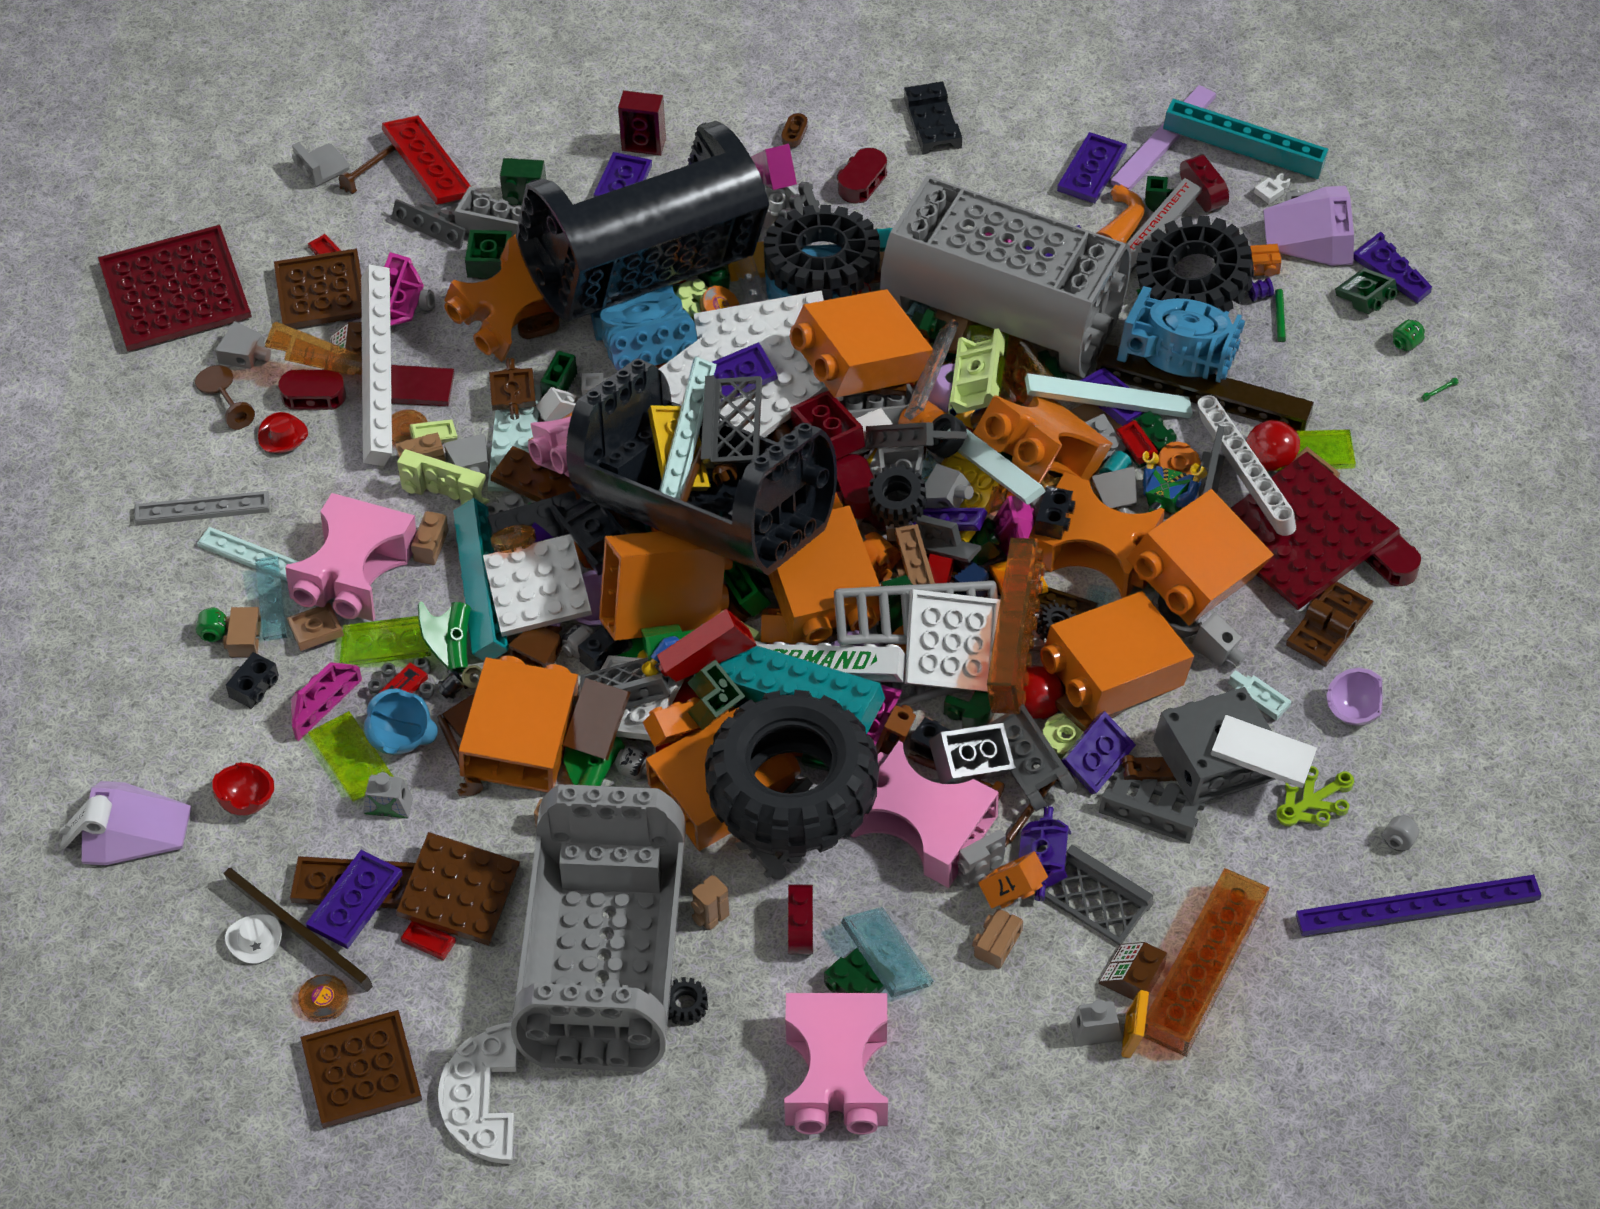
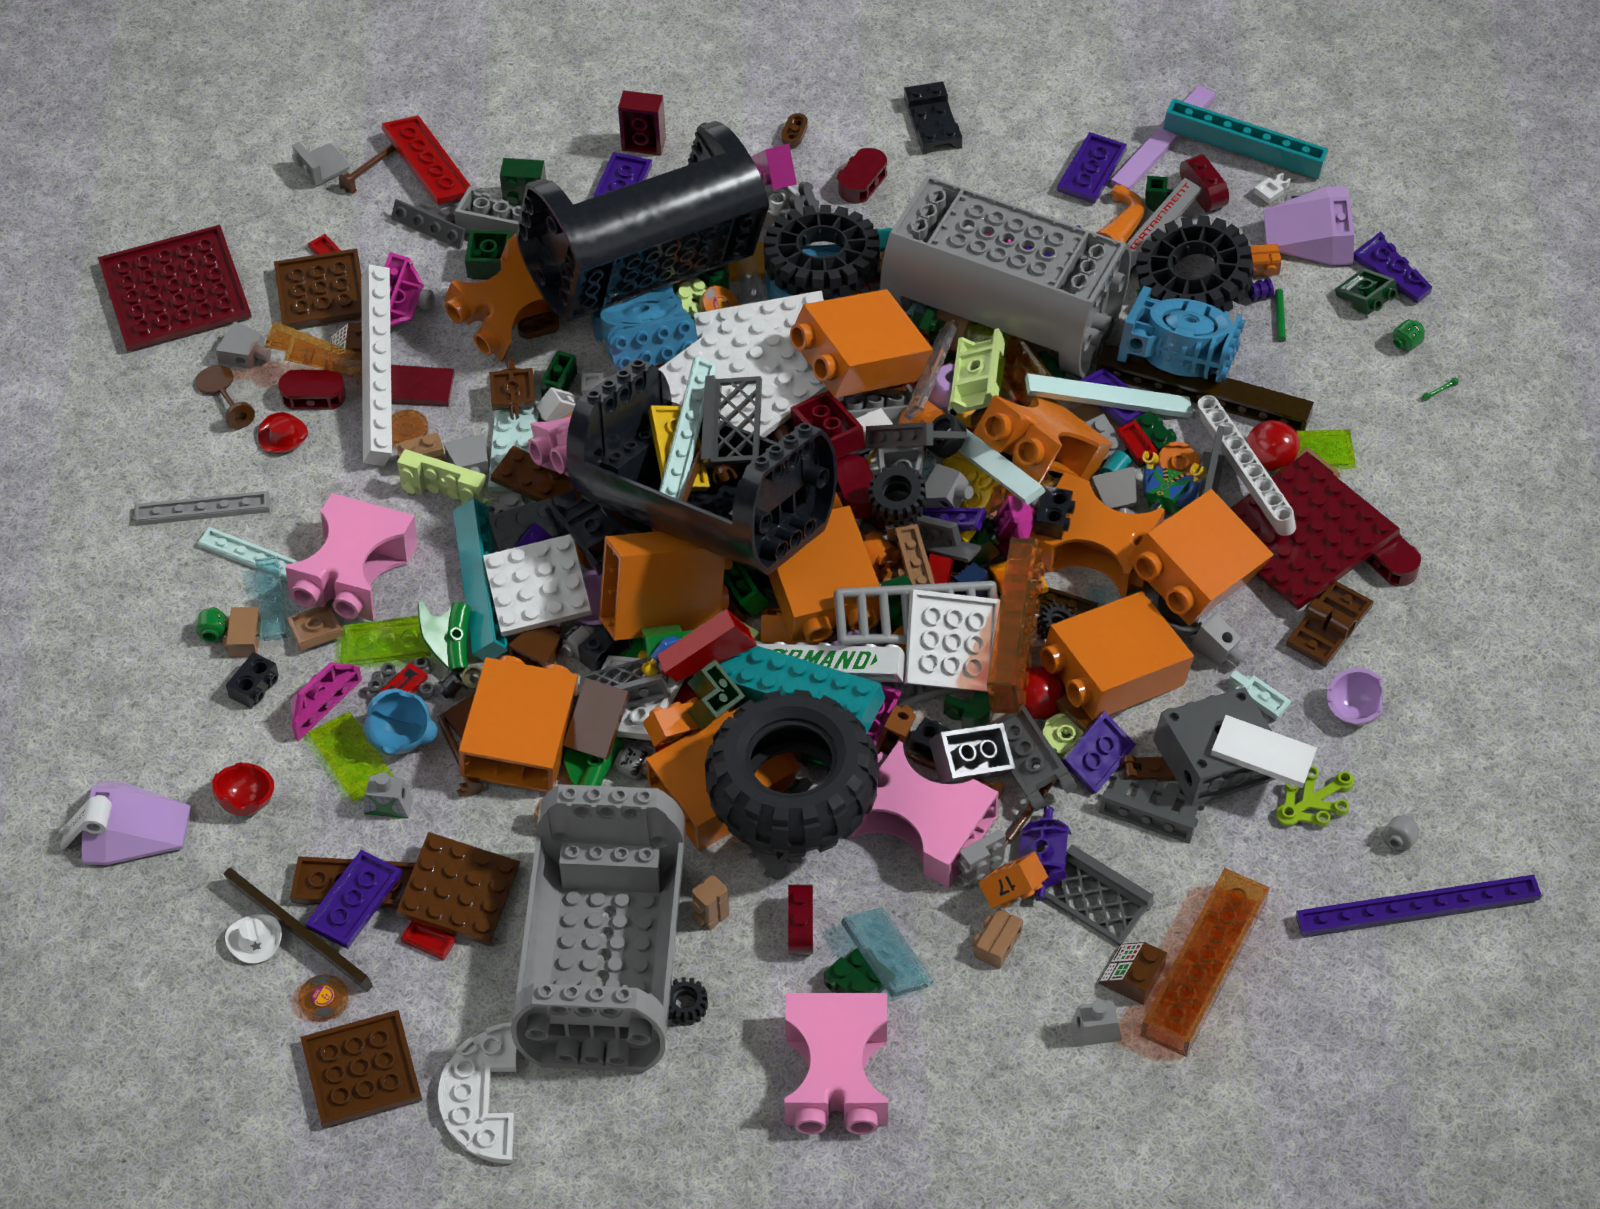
yellowish green tile [409,419,458,443] -> none
medium nougat brick [411,511,449,565] -> none
clear orange tile [491,525,536,553] -> none
dark purple plate [712,342,778,402] -> none
light orange tile [1121,990,1149,1058] -> none

